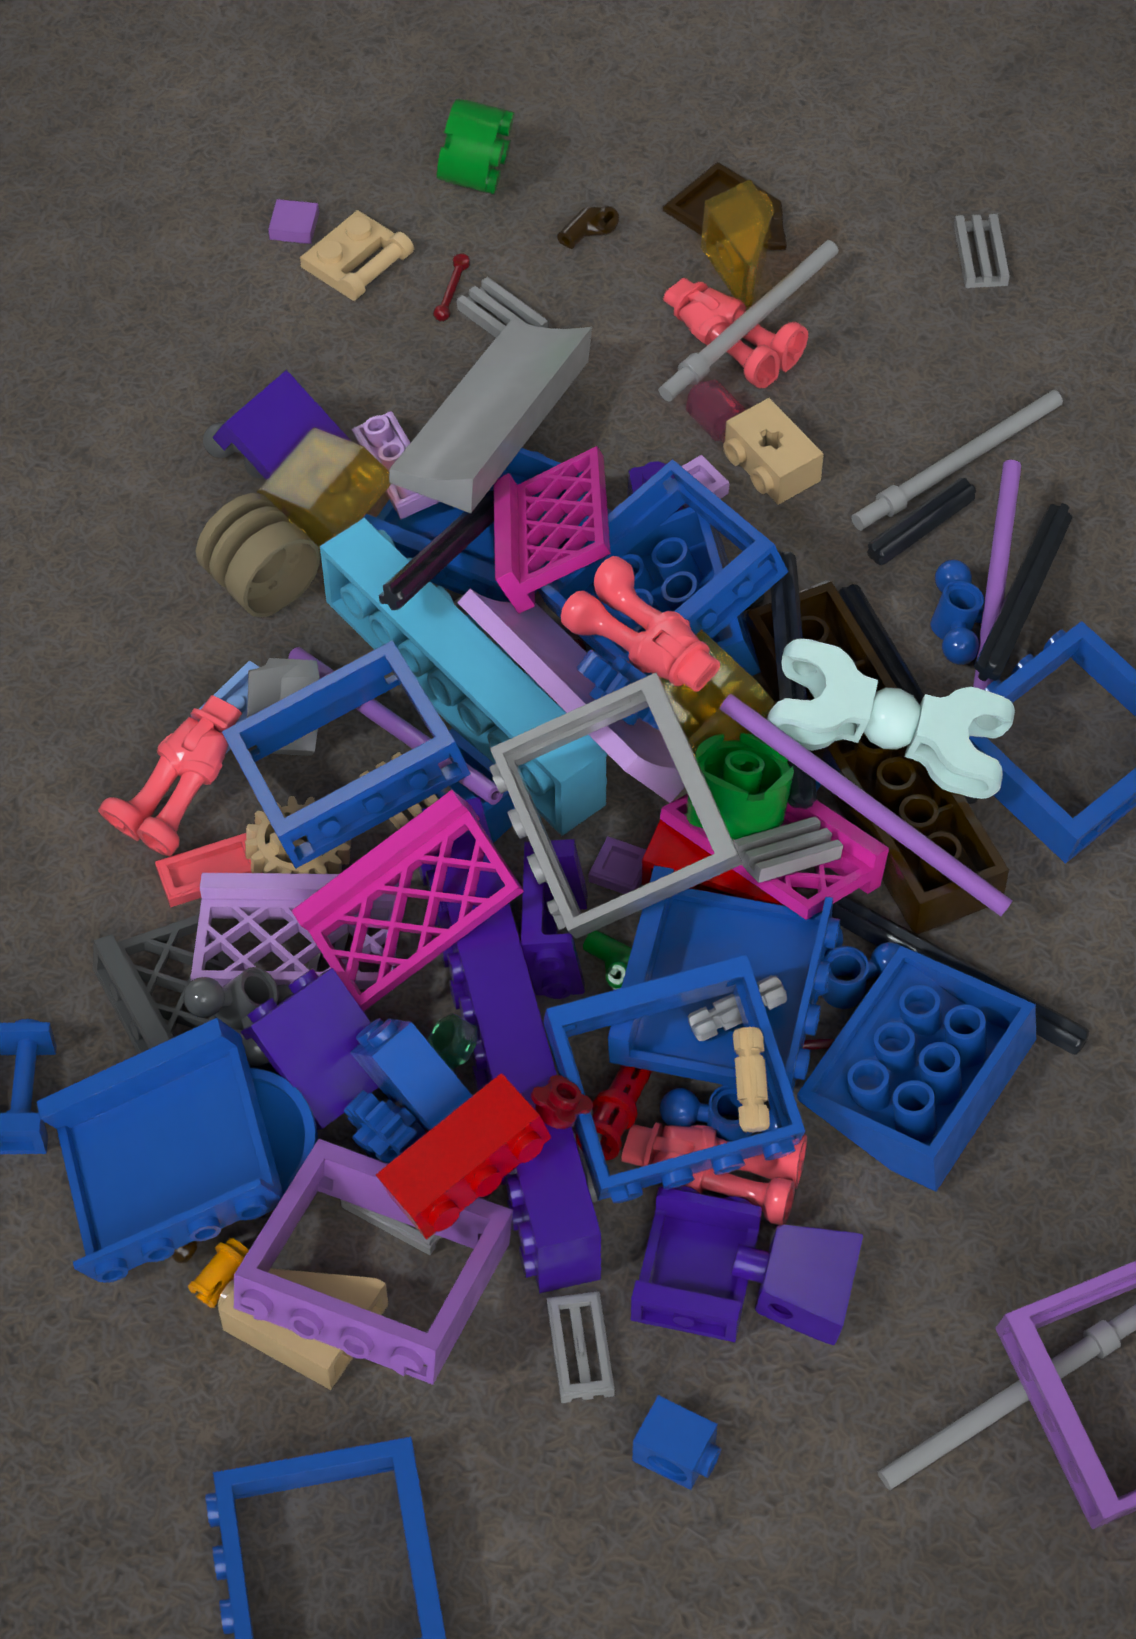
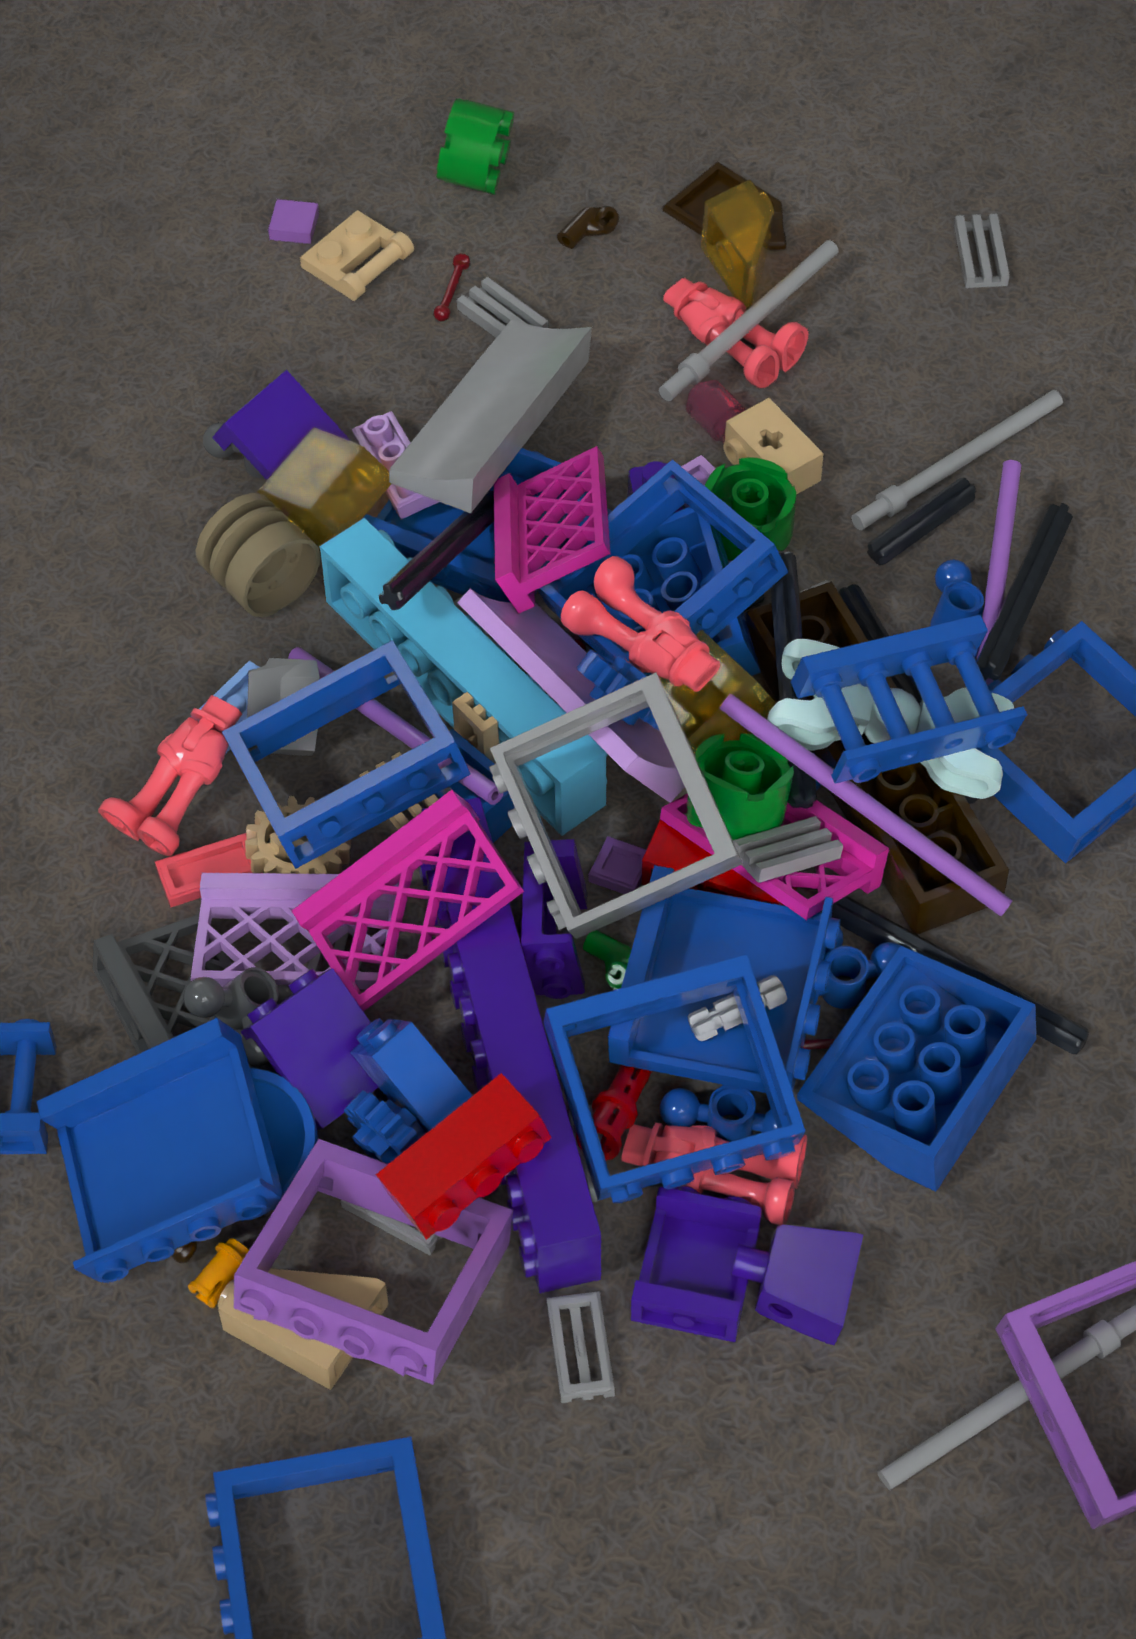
tile [428,1013,477,1069] -> none
dark red plate [531,1075,593,1129] -> none
blue brick [632,1395,722,1490] -> none
tan axle [733,1027,770,1132] -> none
none -> tan tile [452,692,499,776]
none -> green brick [705,457,796,561]
none -> blue fence [791,614,1027,784]

